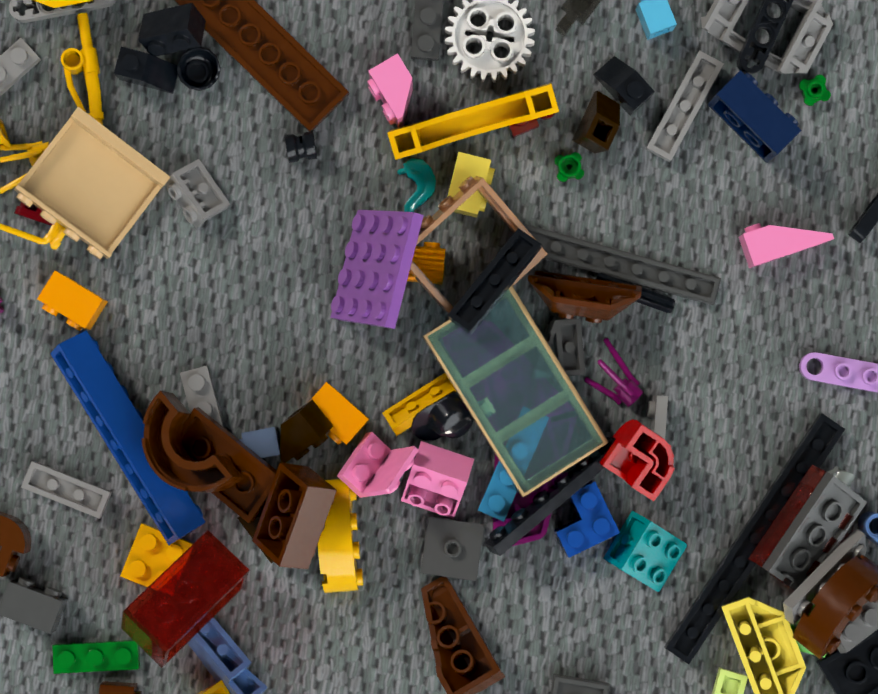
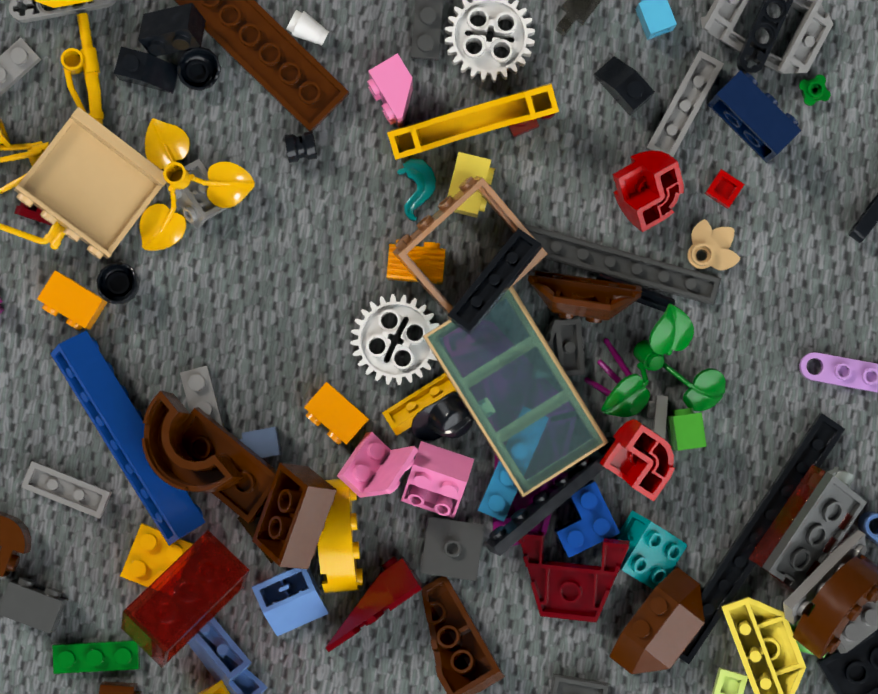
dark brown slope [280,400,333,463] -> none
medium lavender plate [330,210,424,329] -> none
green plate [554,152,584,182] -> none
dark brown slope [572,91,620,153] -> none
bright pink slope [739,223,834,268] -> none
none -> black hair [96,262,140,305]
none -> yellow plant [139,118,255,251]
none -> medium blue slope [252,567,329,636]
none -> white cone [286,10,329,46]
none -> dark red wedge [325,556,422,652]
none -> white gear [350,294,439,385]
none -> dark red wing [518,531,630,623]
none -> green plant [601,303,726,417]
none -> reddish brown wedge [609,567,705,675]
none -> red brick [613,150,684,232]
none -> bright green brick [666,408,707,451]
none -> tan plate [687,219,740,271]
none -> red plate [704,169,745,209]

